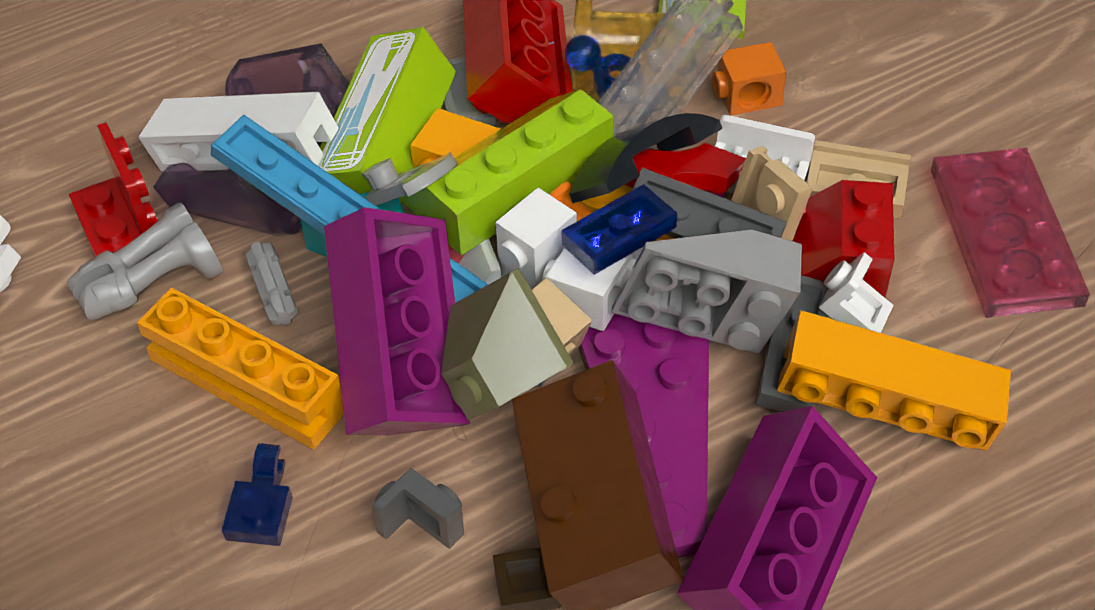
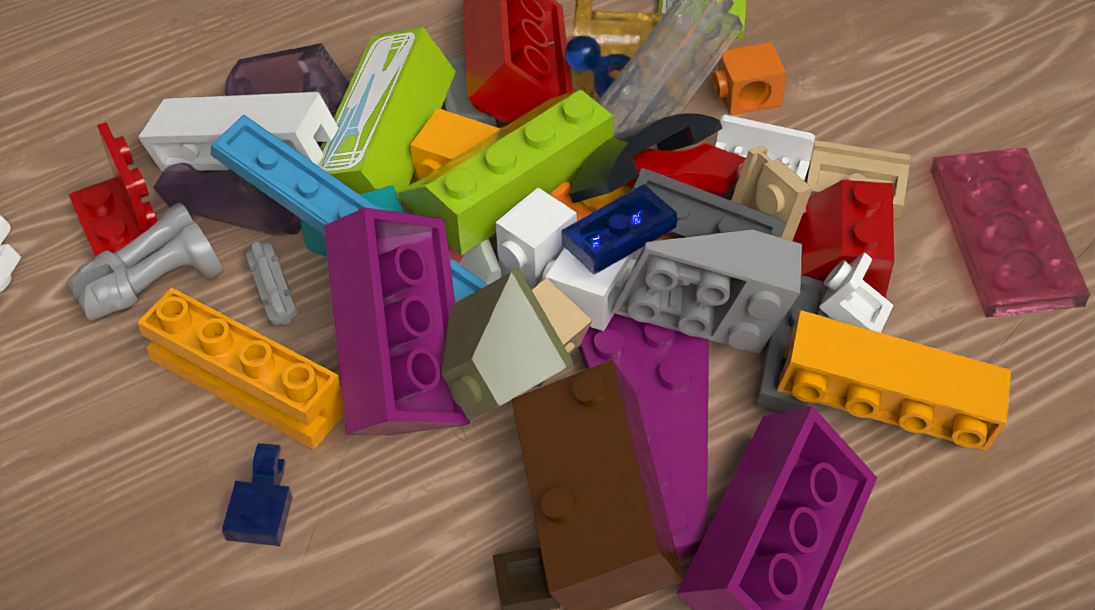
light grey piece [362,151,457,206] -> none
dark grey bracket [372,468,464,549] -> none

